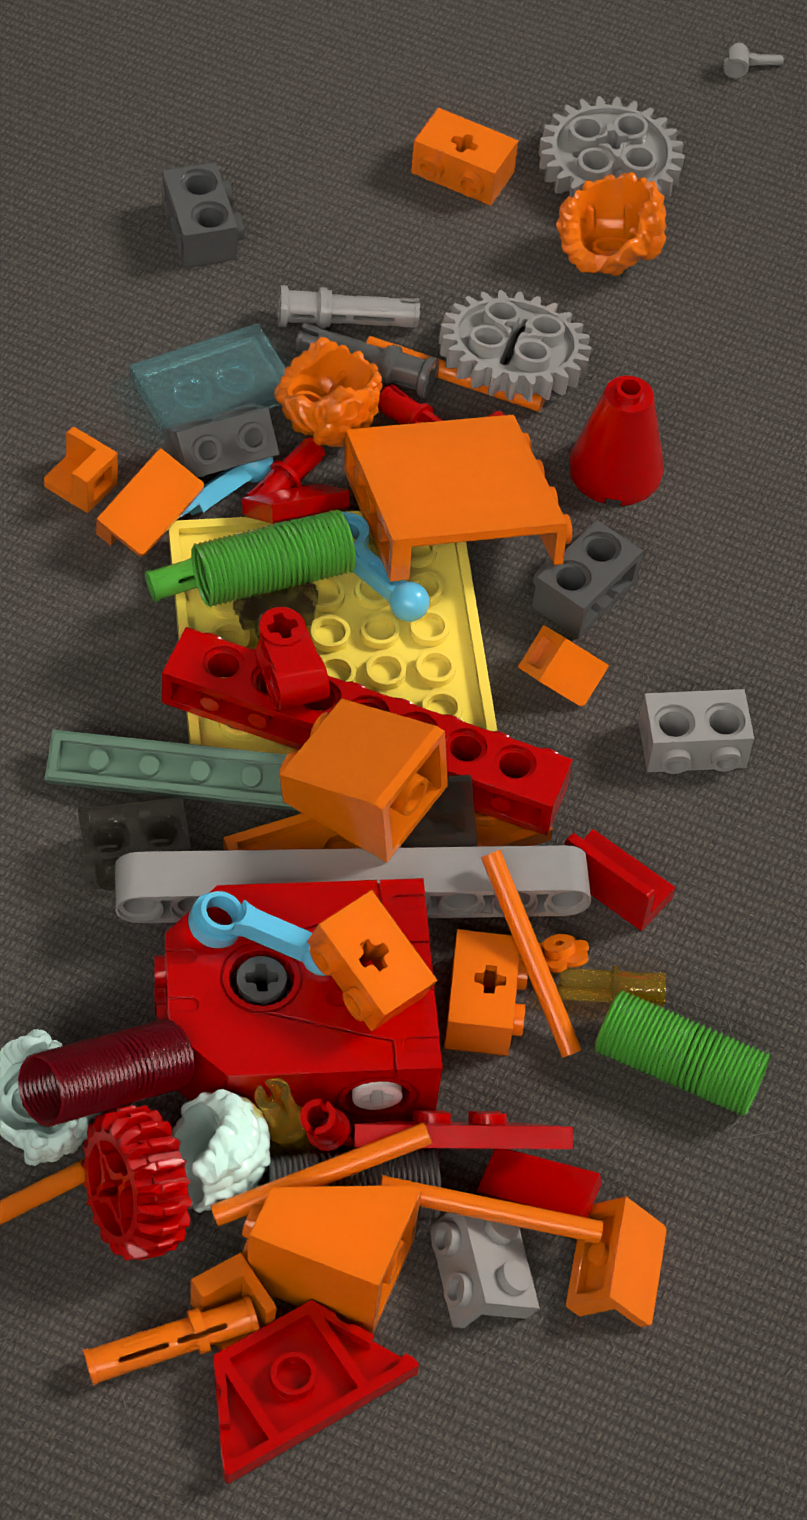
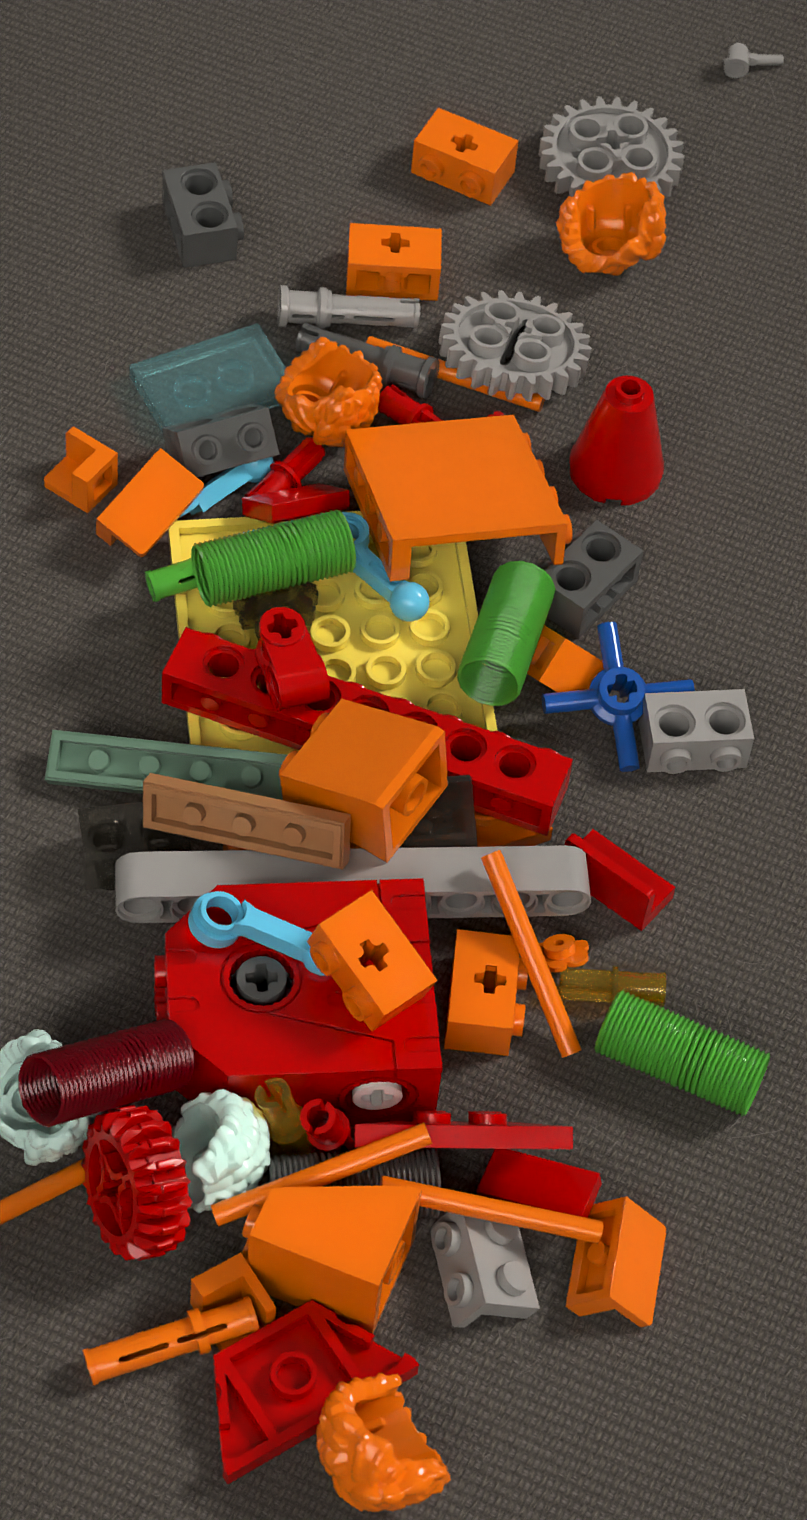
none -> medium nougat tile [143,773,351,870]
none -> orange hair [316,1373,451,1512]
none -> orange brick [346,223,442,301]
none -> bright green piece [457,561,555,706]
none -> blue bar [542,622,695,772]

